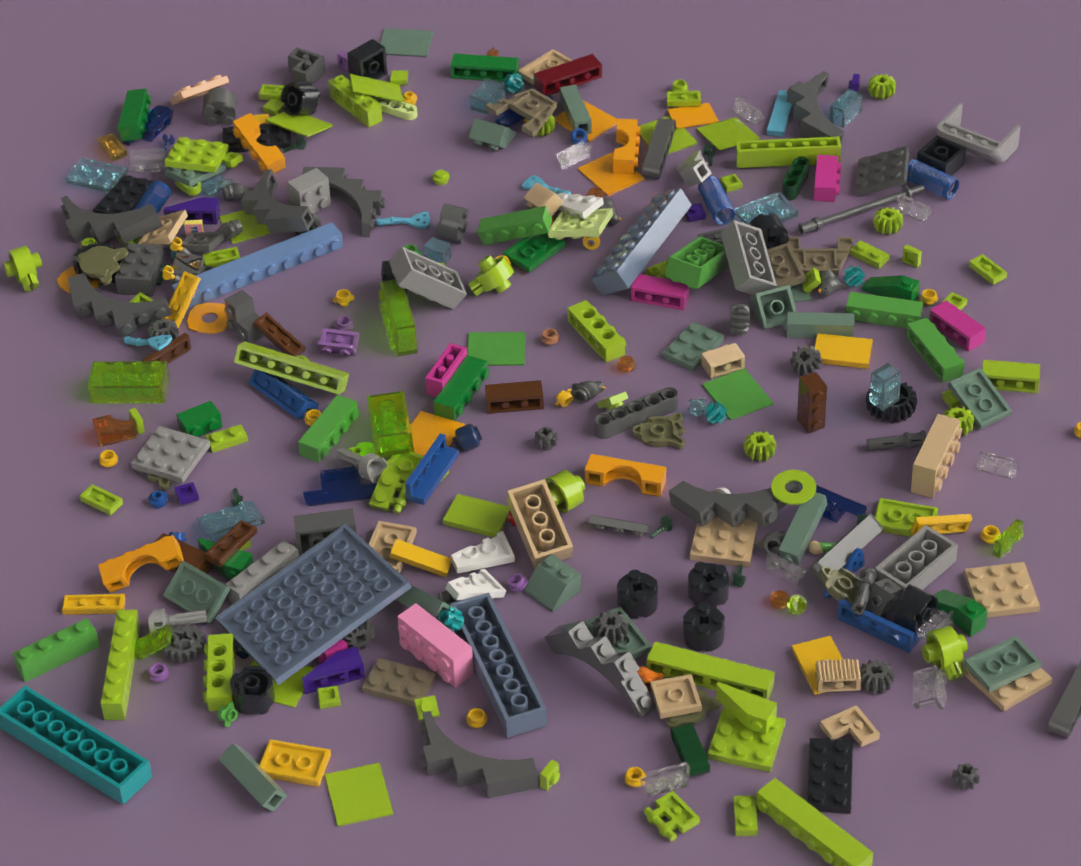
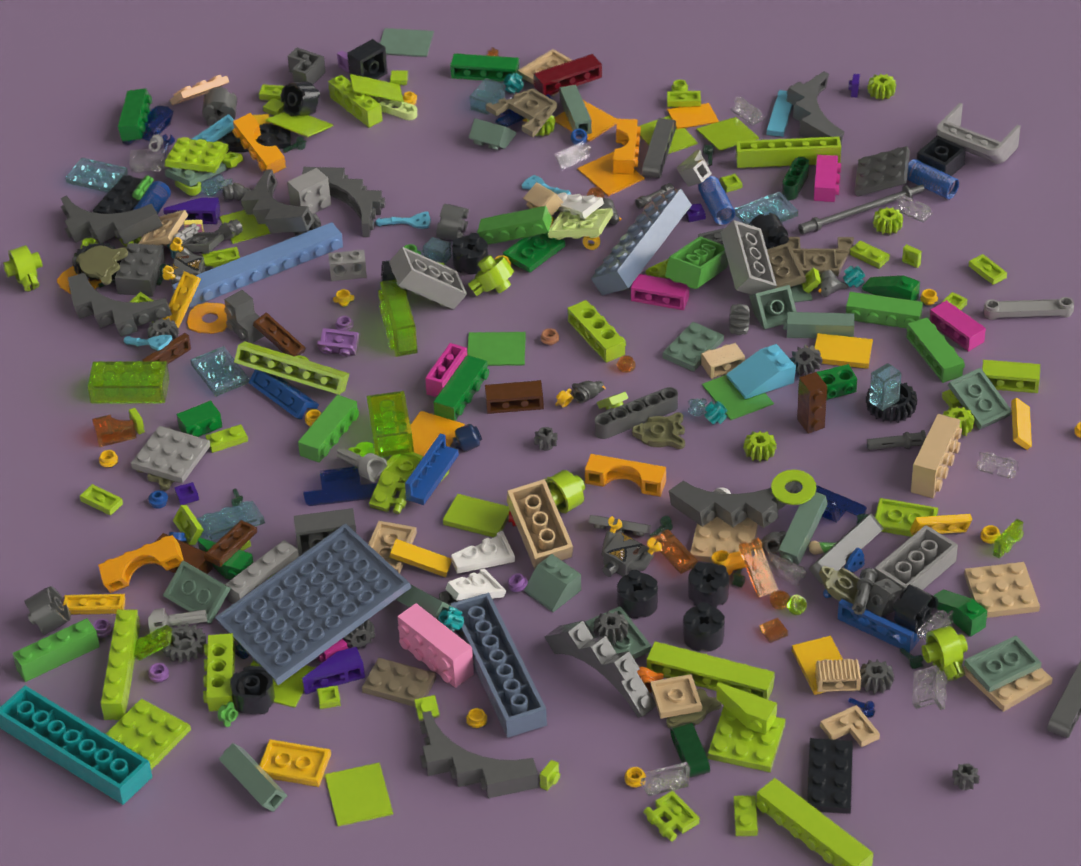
clear yellow plate [97,133,128,161] -> none
lime plate [432,170,450,185] -> none
clear light blue brick [829,89,863,128] -> none
none -> dark grey brick [24,586,71,635]
none -> medium lavender plate [93,618,113,638]
none -> lime plate [106,698,191,770]
none -> bright green axle [132,175,154,200]
none -> light grey pin [149,134,163,152]
none -> light grey axle [173,223,200,242]
none -> lime plate [173,505,204,545]
none -> clear light blue plate [190,346,249,397]
none -> medium azure tile [192,114,234,142]
none -> light grey brick [328,250,367,281]
none -> black brick [452,233,488,275]
none -> dark grey torso [601,516,662,577]
none -> dark grey bar [635,183,674,209]
none -> clear orange plate [650,529,698,574]
none -> yellow piece [712,549,754,575]
none -> medium azure slope [726,344,796,399]
none -> clear orange plate [739,538,779,598]
none -> clear orange tile [760,618,788,643]
none -> green brick [817,364,858,400]
none -> clear blue hand [849,698,875,718]
none -> hand [900,648,924,669]
none -> light grey piece [983,297,1074,320]
none -> yellow tile [1011,398,1032,450]

